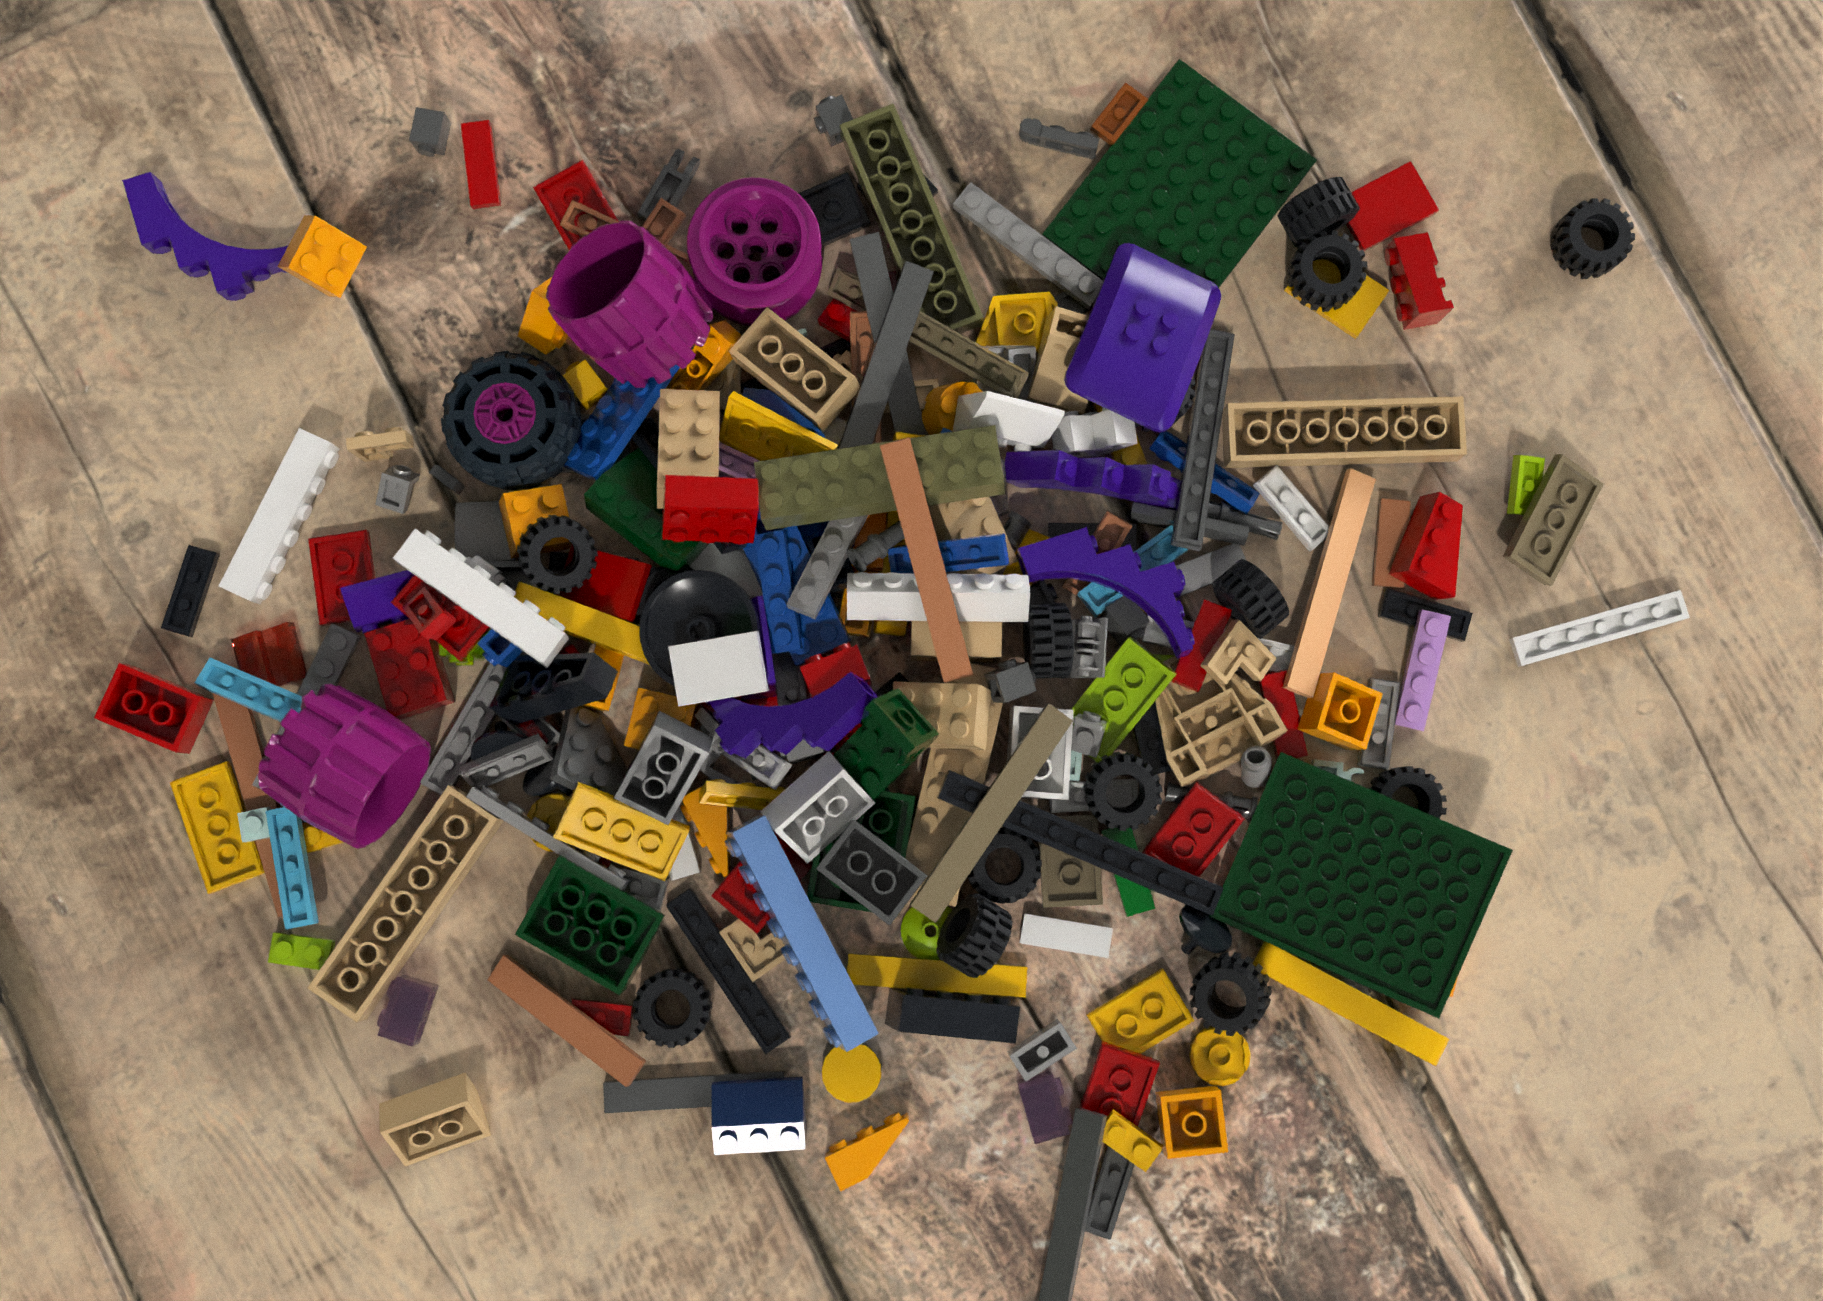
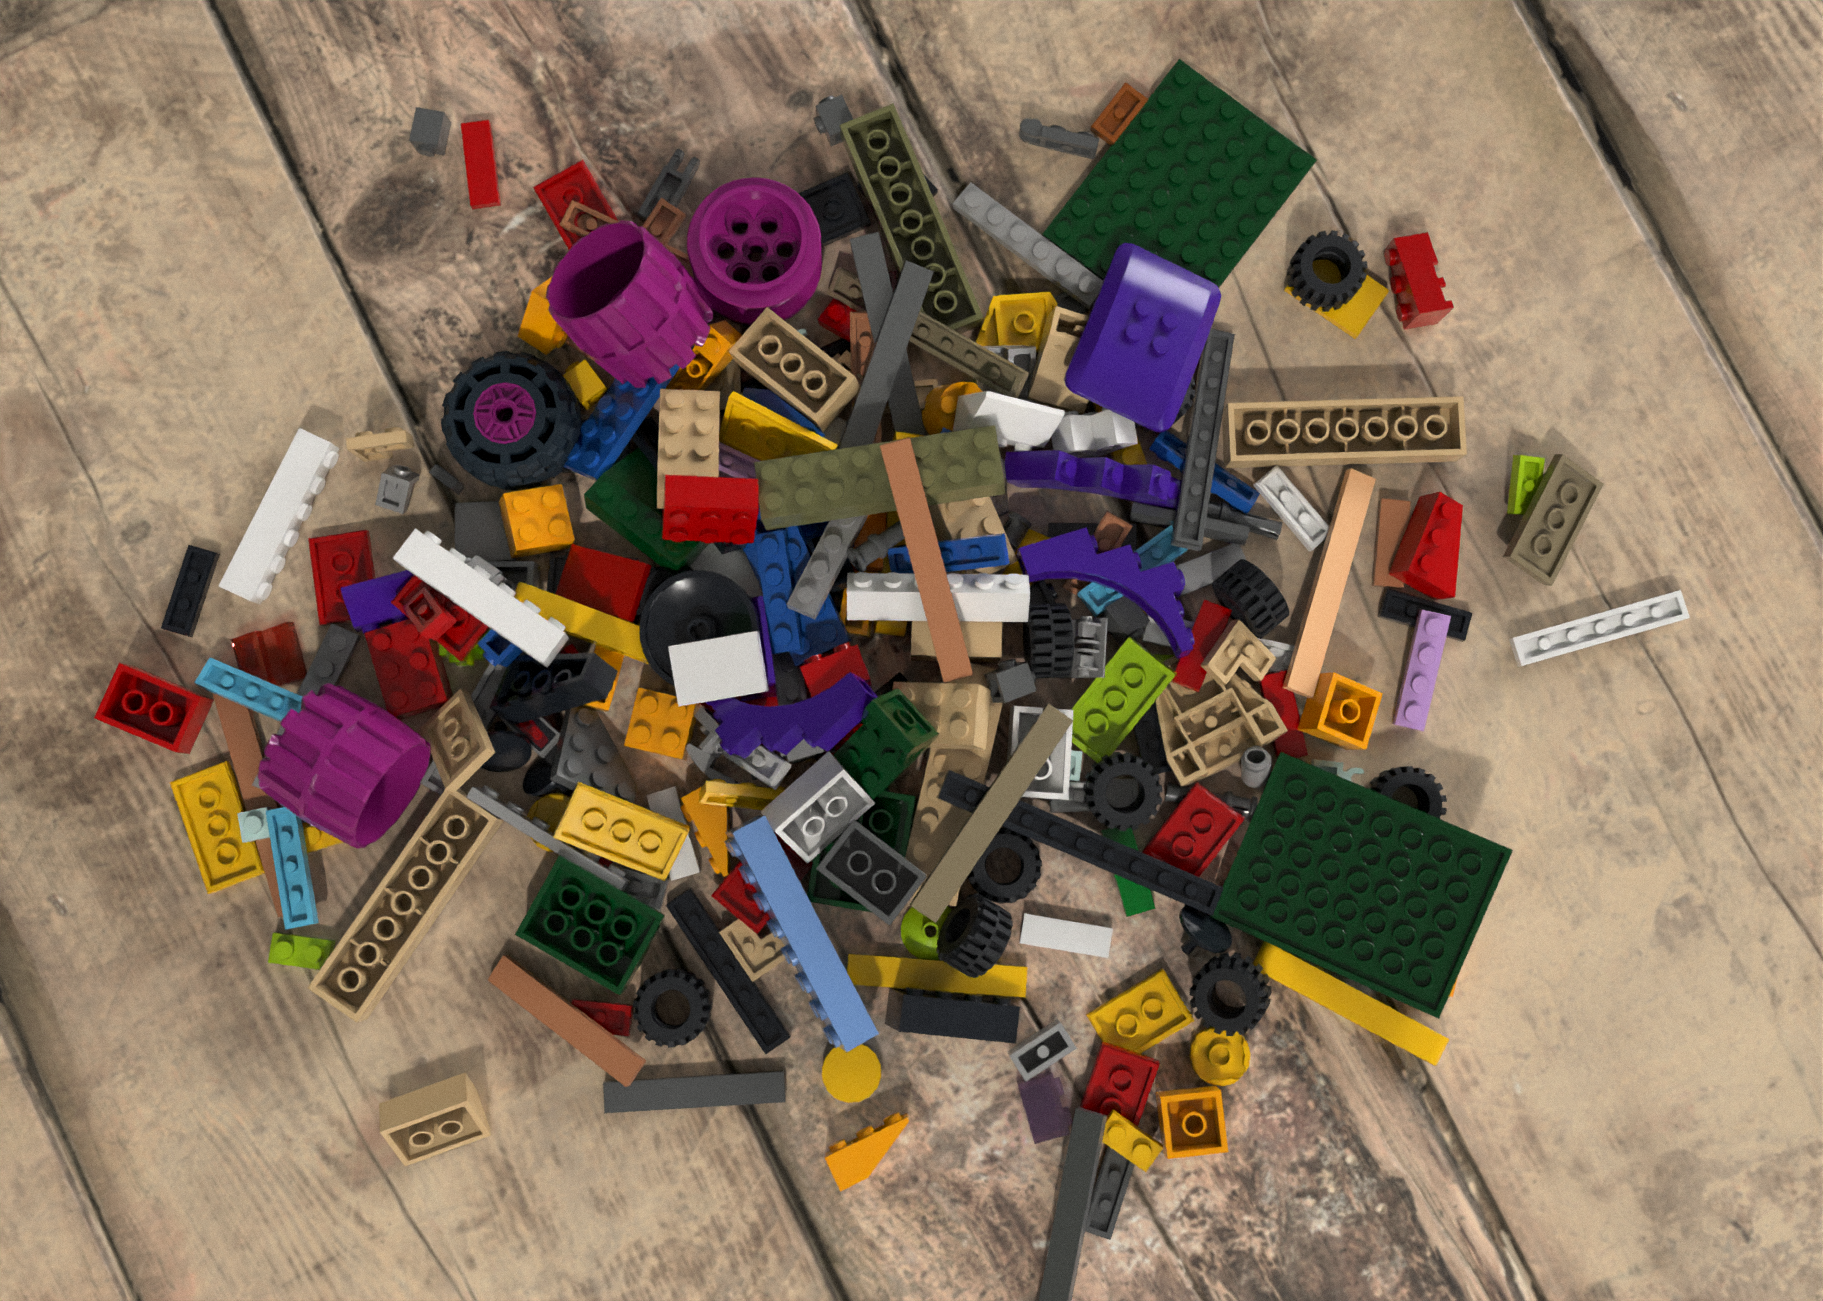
dark purple arch [122,172,288,301] -> none
light orange brick [277,215,367,298] -> none
clear purple brick [377,975,439,1047] -> none
light grey tile [459,734,553,789] -> none
black tyre [517,515,598,594] -> none
dark grey brick [614,711,713,825] -> none
dark blue slope [711,1076,807,1155] -> none
dark tan plate [1038,815,1103,908] -> none
light grey bracket [1071,711,1107,758] -> none
black tyre [1277,177,1360,247] -> none
red tile [1346,161,1439,251] -> none
light grey tile [1357,678,1400,770] -> none
black tyre [1550,198,1635,279] -> none
none -> tan plate [421,688,495,793]

